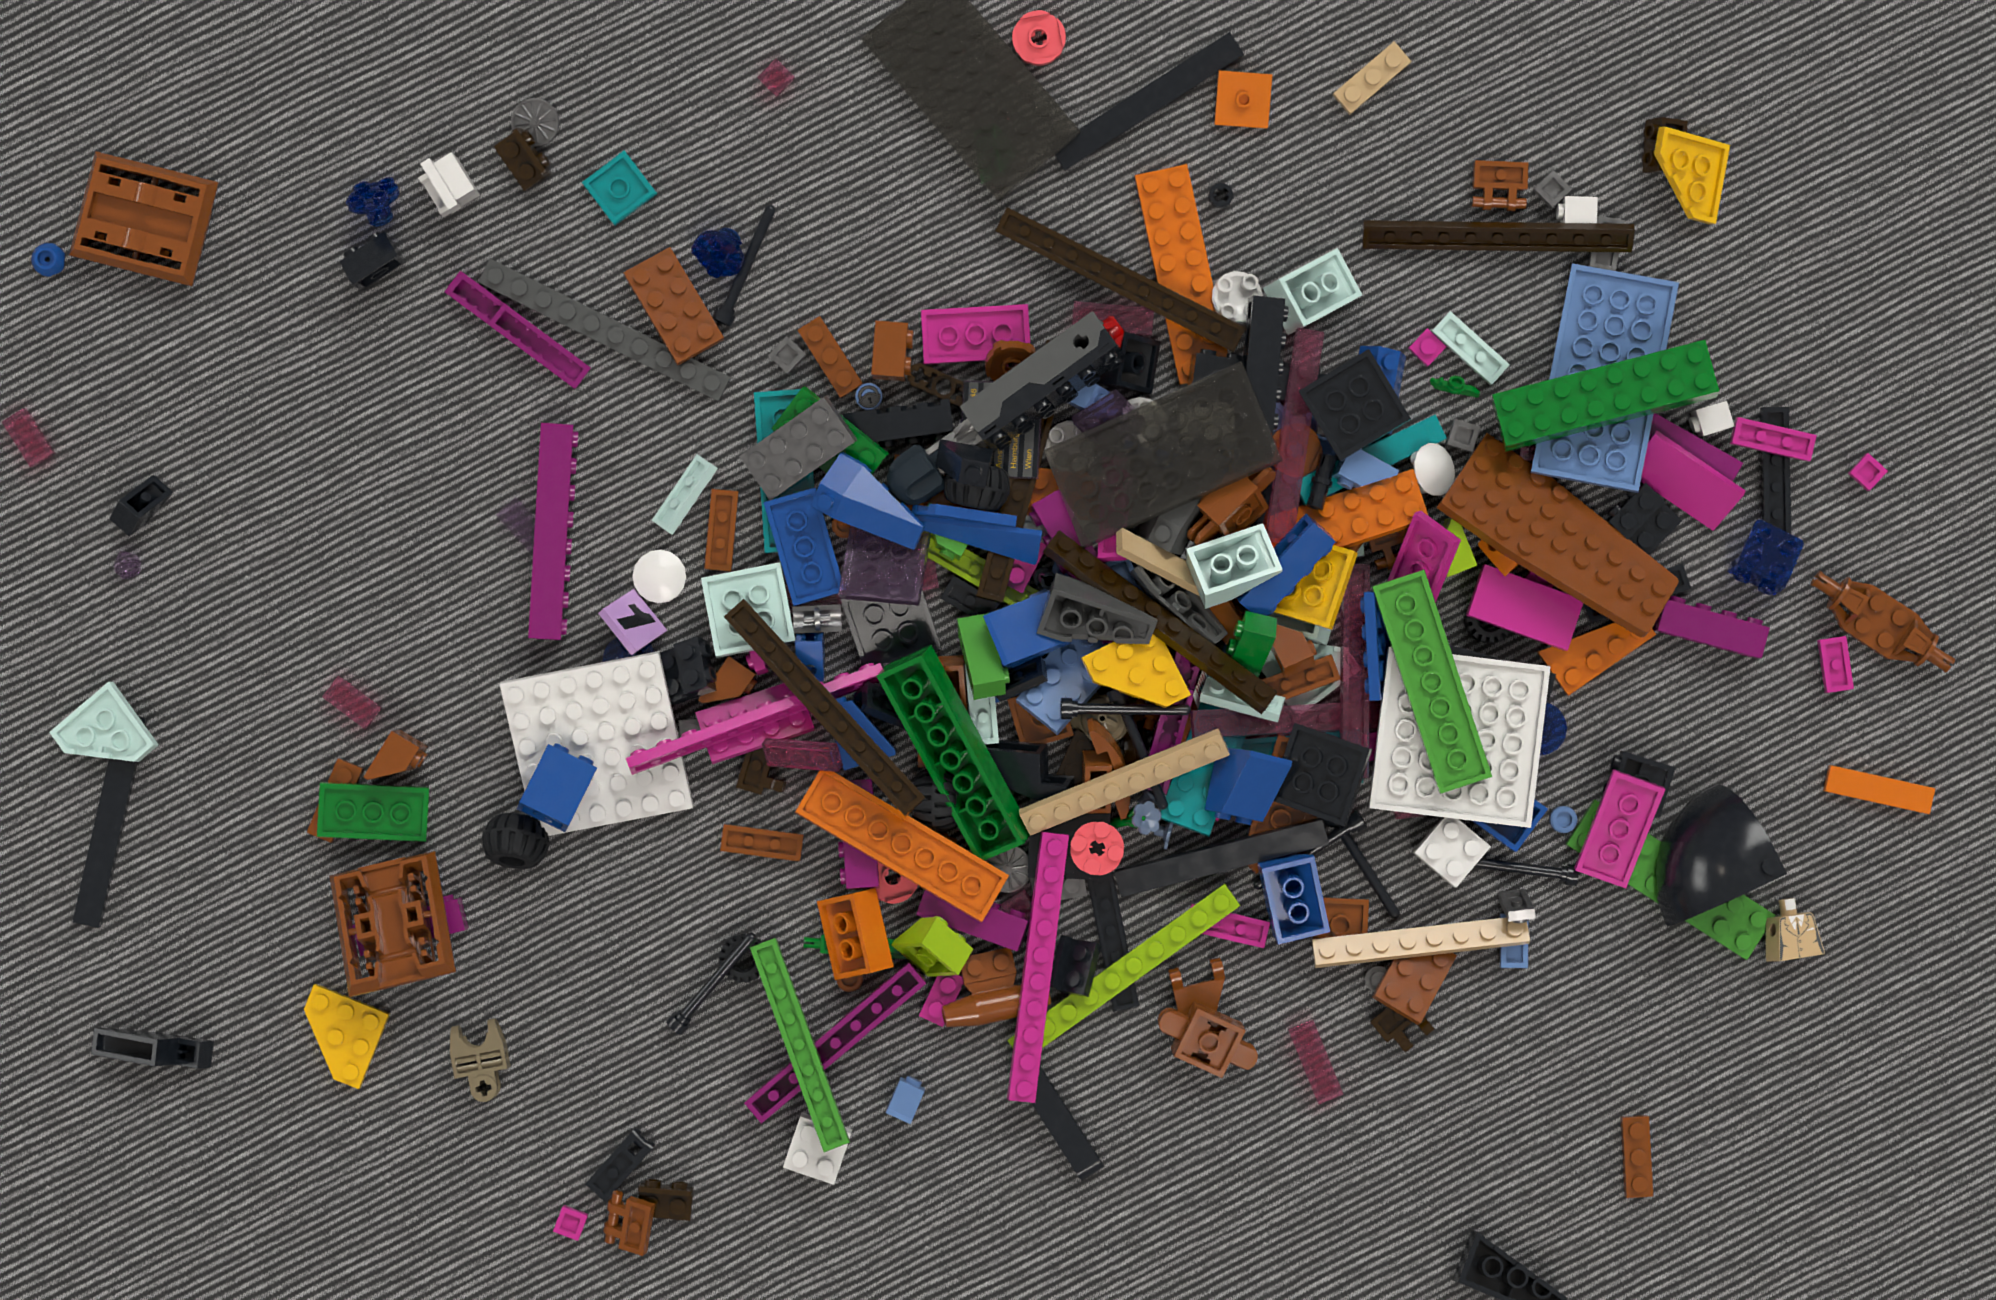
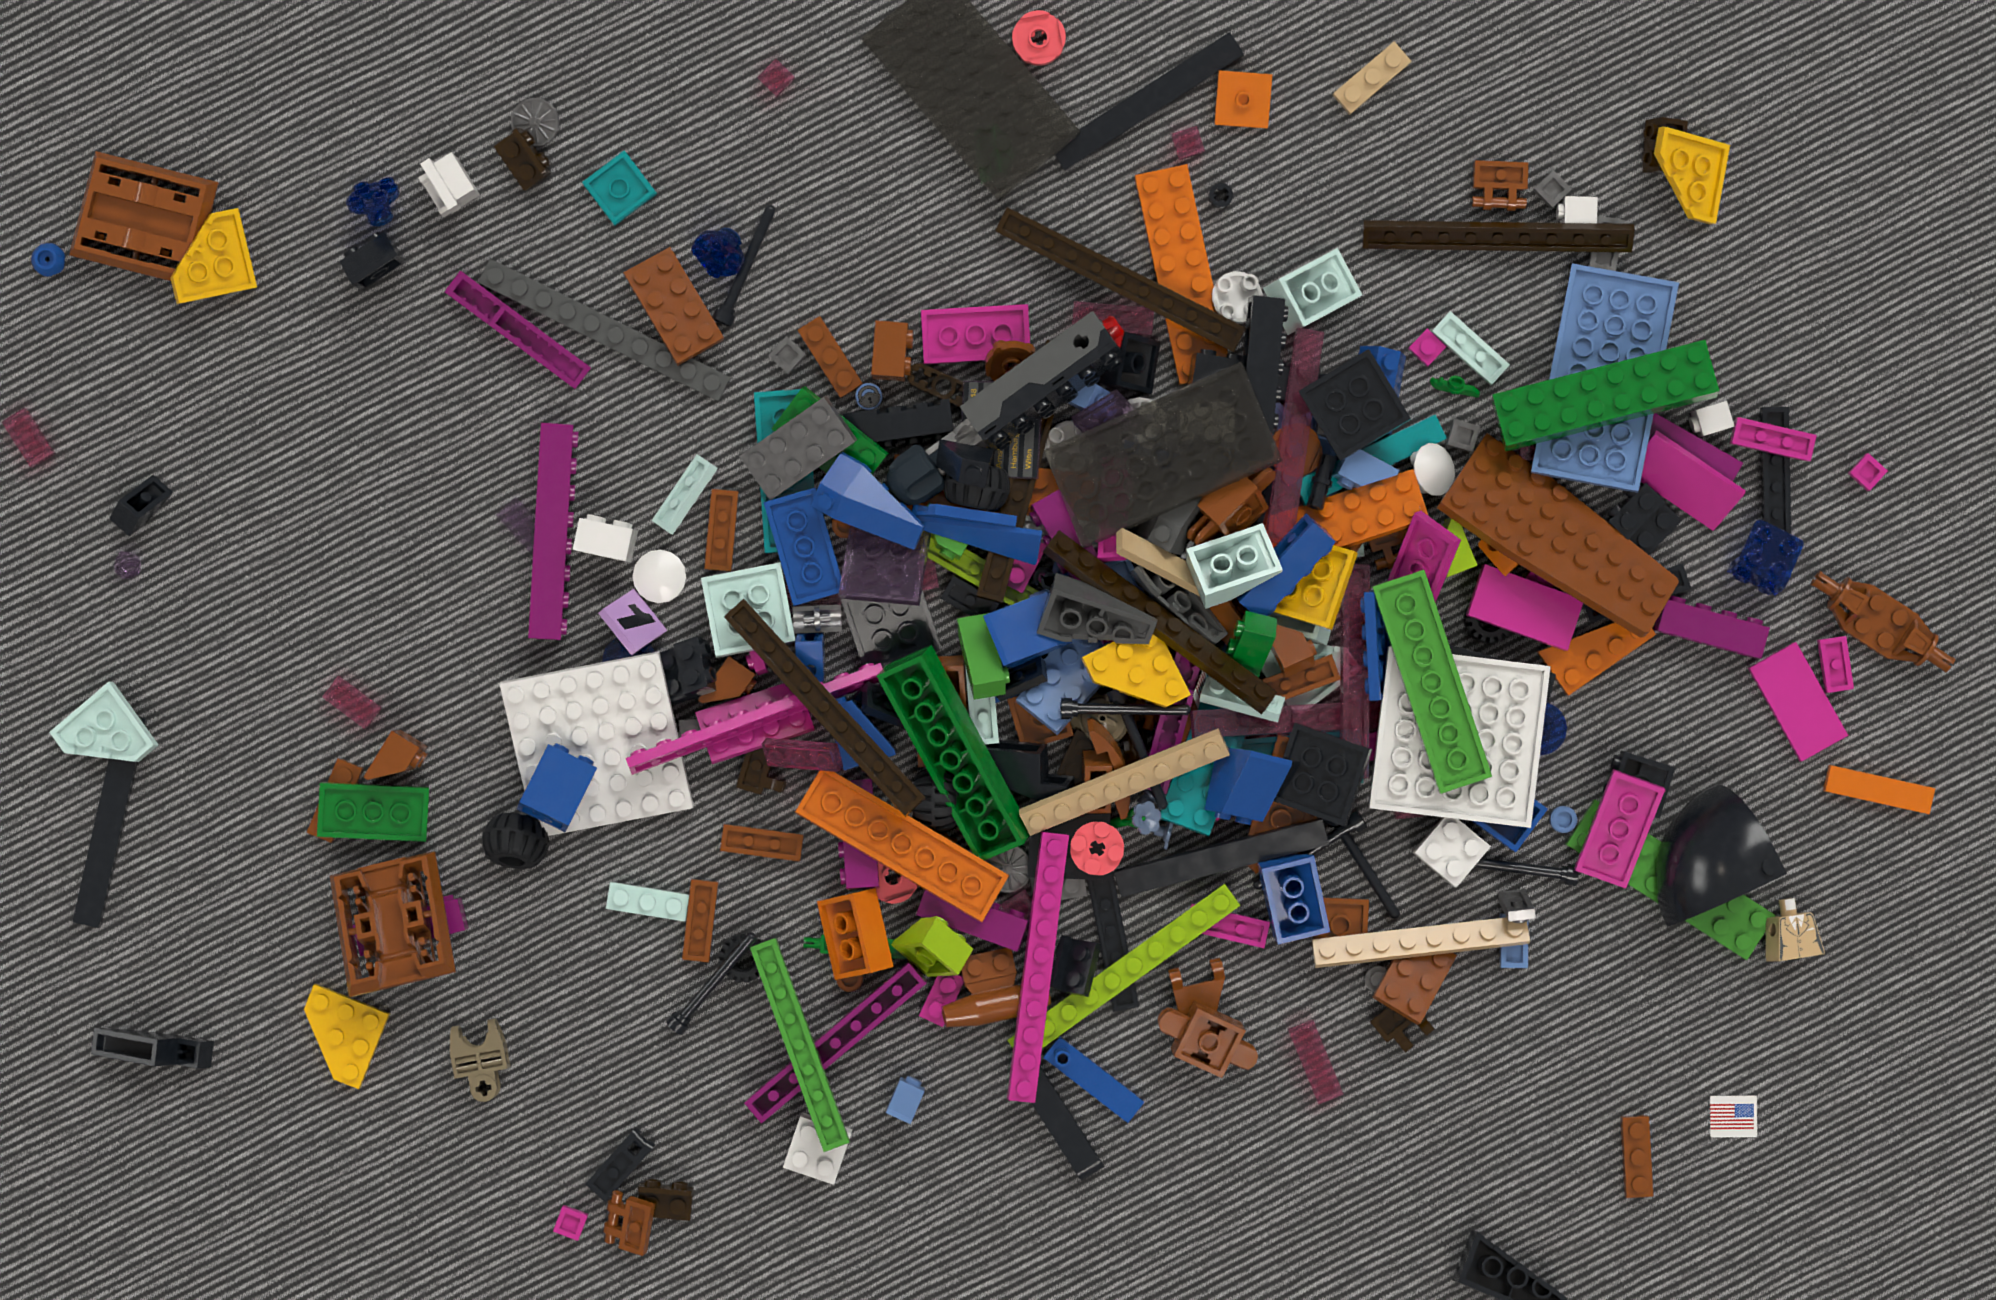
none -> yellow plate [170,208,257,304]
none -> white brick [573,514,638,563]
none -> light aqua plate [606,882,690,921]
none -> dark orange plate [682,879,719,963]
none -> blue piece [1043,1036,1144,1123]
none -> clear pink plate [1171,126,1205,161]
none -> sticker [1710,1096,1757,1137]
none -> dark pink tile [1748,642,1848,762]

